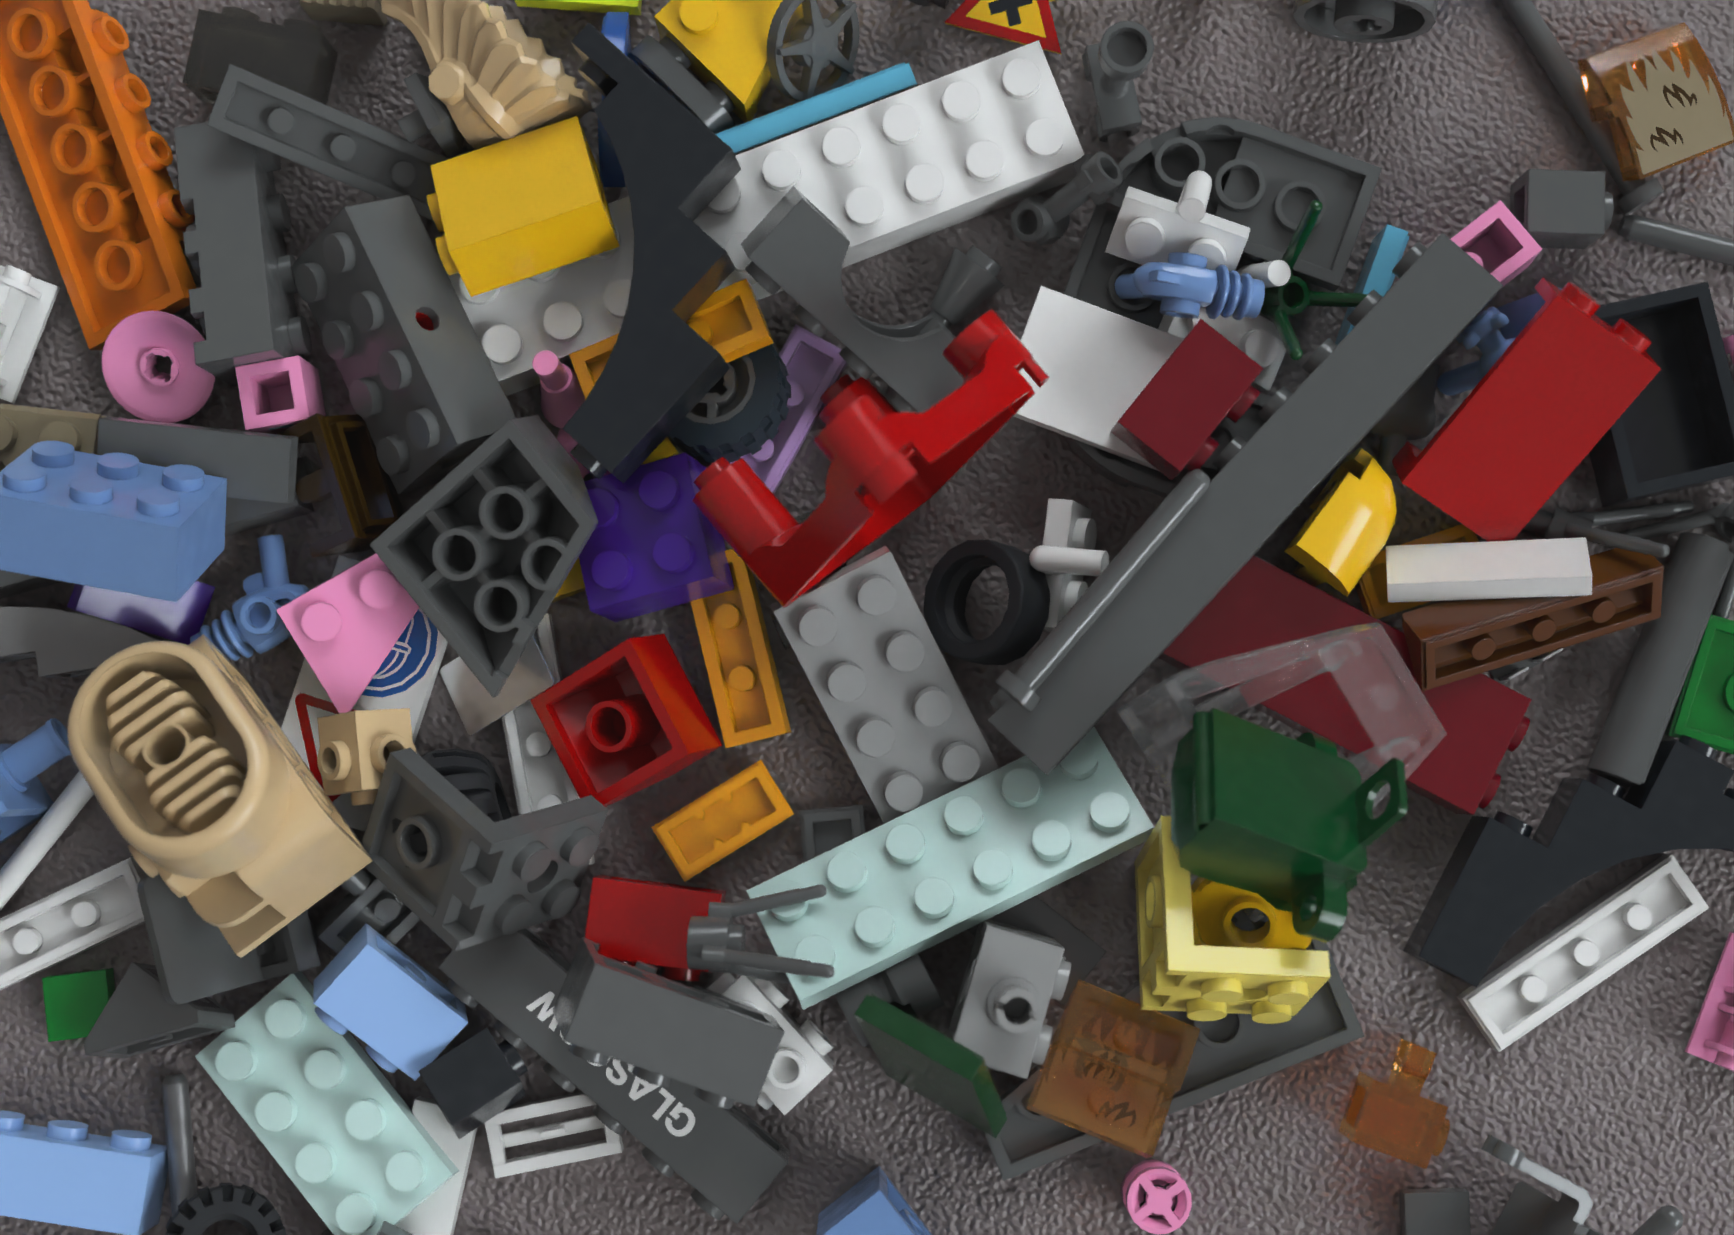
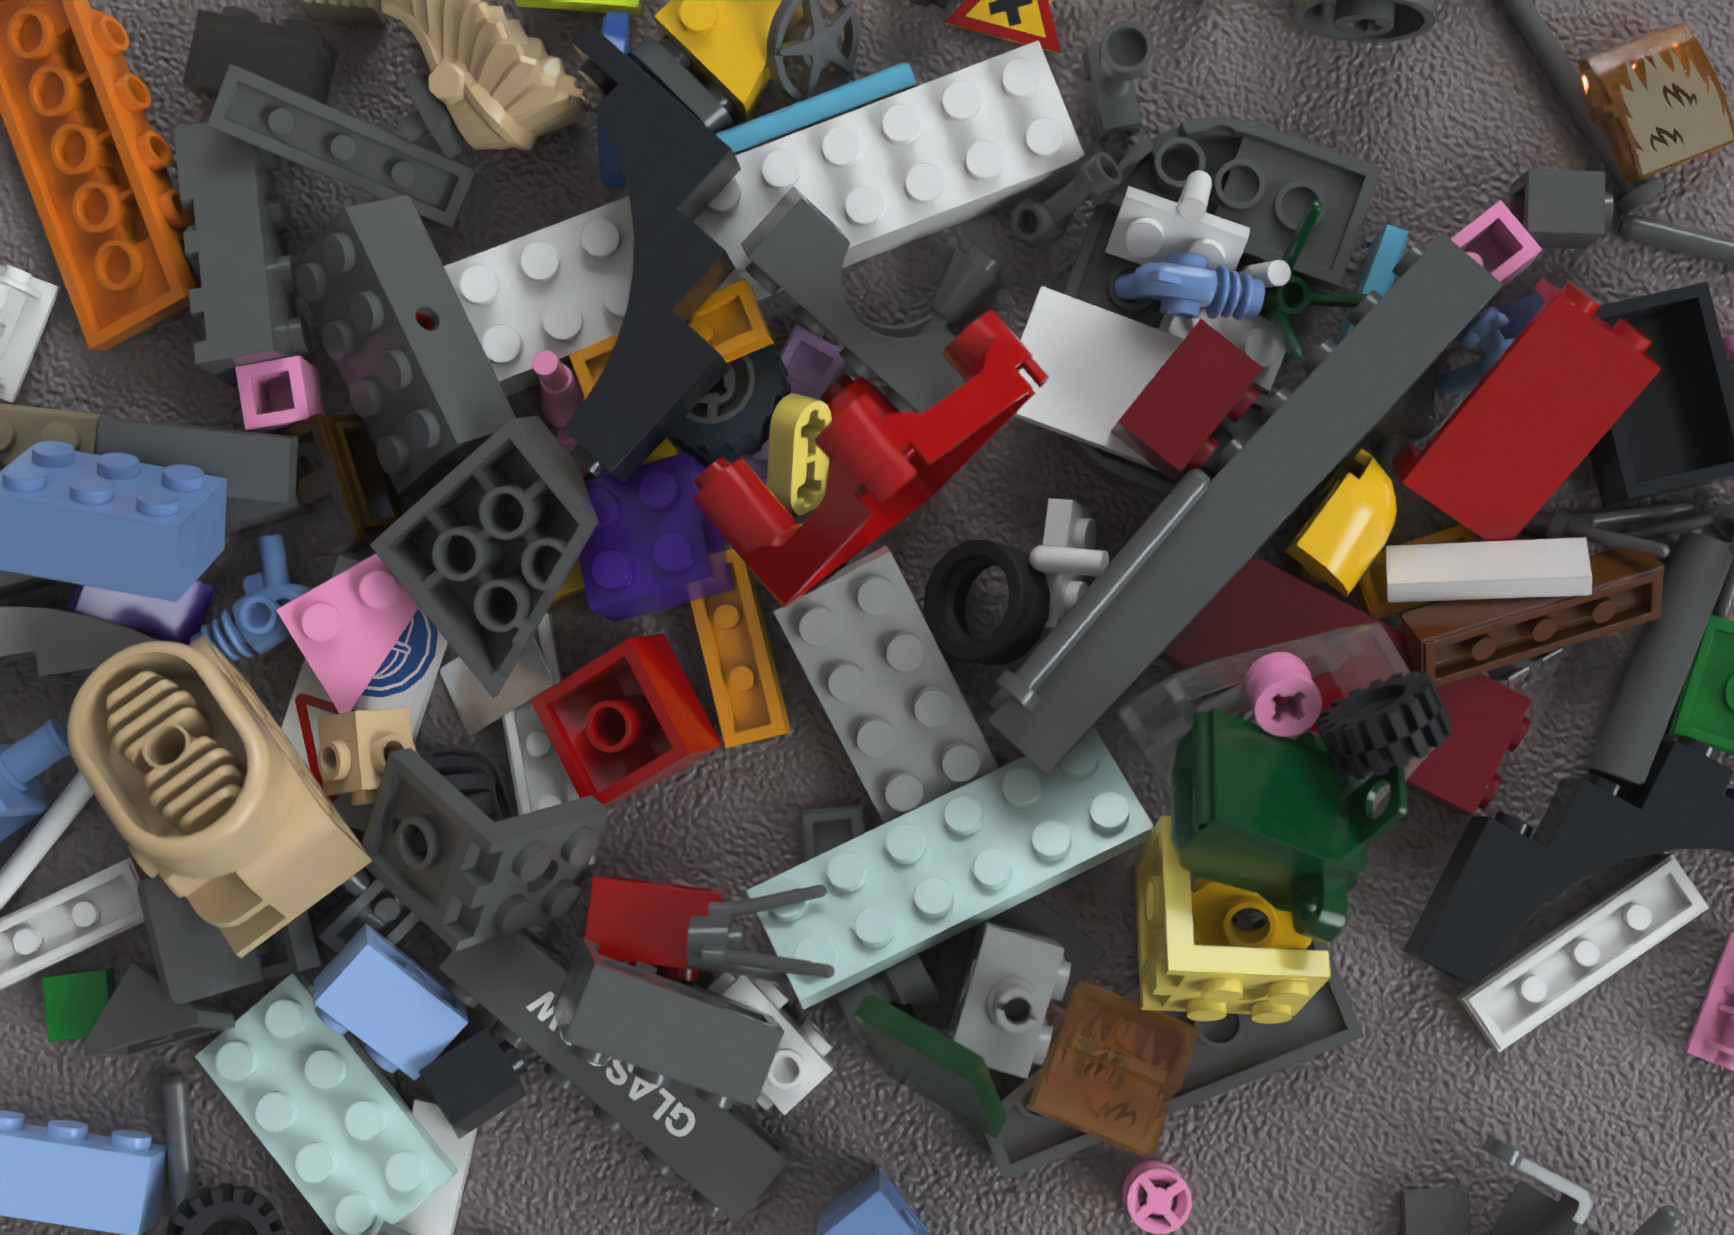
bright pink piece [101,311,215,423] -> none
yellow brick [426,116,620,297] -> none
white tile [485,1092,624,1178] -> none
light orange plate [651,760,795,882] -> none
clear orange brick [1339,1038,1450,1170] -> none
none -> light yellow beam [767,393,832,516]
none -> bright pink wheel [1244,652,1322,737]
none -> black tyre [1315,671,1453,780]

